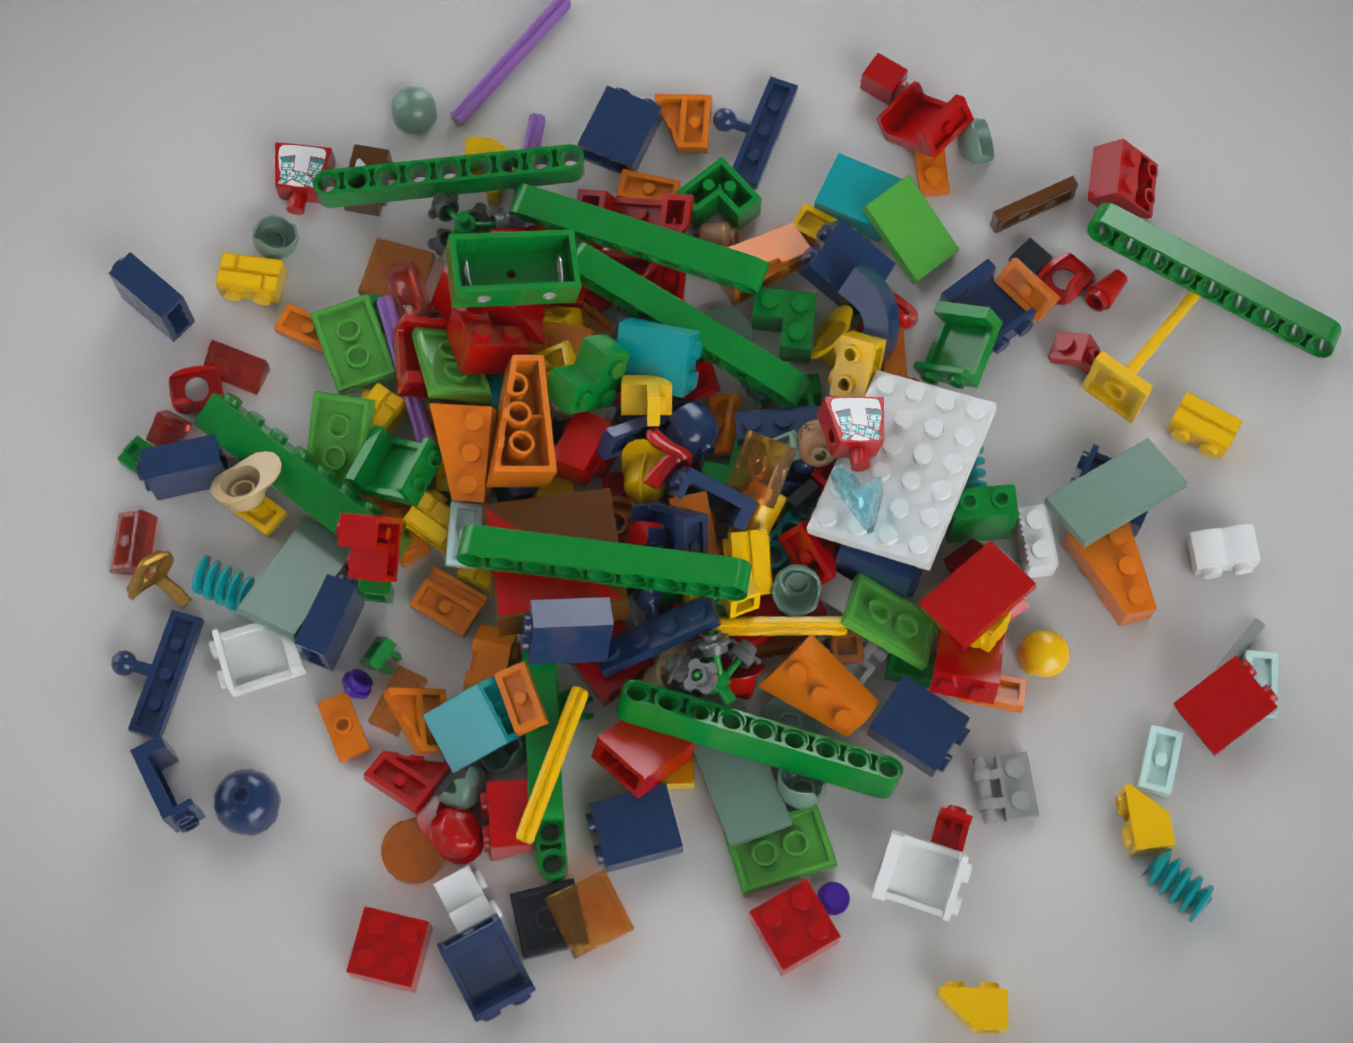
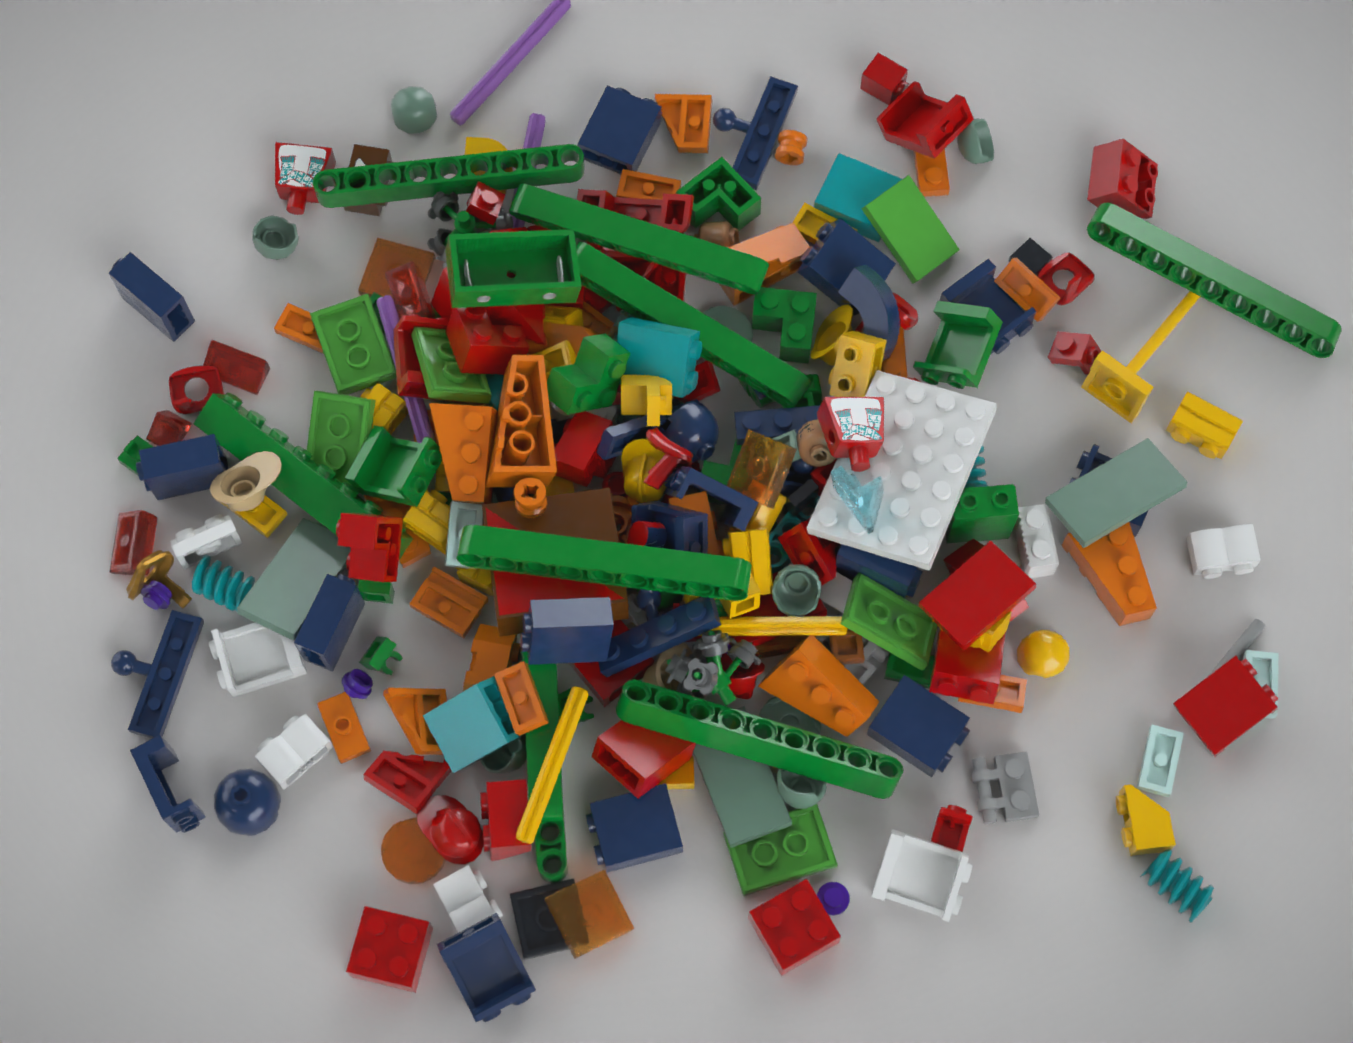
yellow brick [216,252,287,306] -> none
clear orange tile [368,665,428,737] -> none
sand green hair [438,763,486,810] -> none
orange plate [708,393,742,458] -> none
yellow slope [936,981,1008,1034] -> none
reddish brown tile [990,176,1078,233] -> none
red cone [1084,269,1128,312] -> none
none -> dark purple plate [141,581,172,610]
none -> white plate [170,514,242,570]
none -> white brick [255,713,333,790]
none -> red bracket [466,181,506,225]
none -> orange wheel [514,477,547,518]
none -> orange wheel [775,130,808,165]

